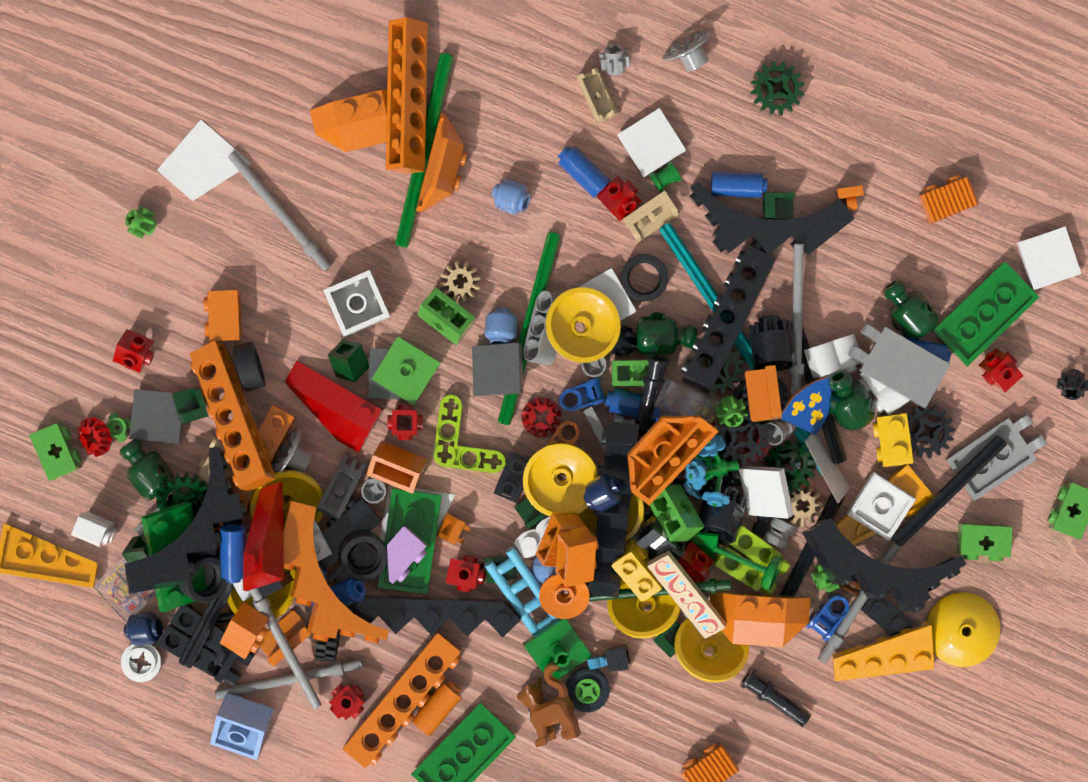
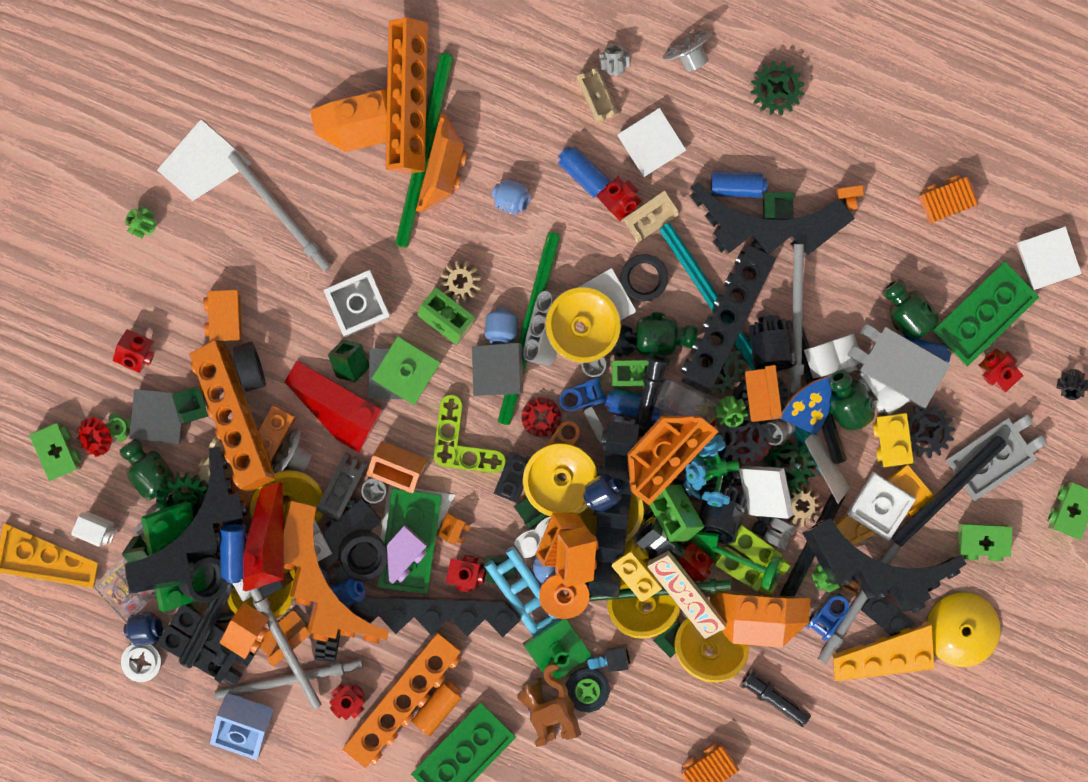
red brick [387,405,423,440] -> none
green bush [649,162,682,193] -> none

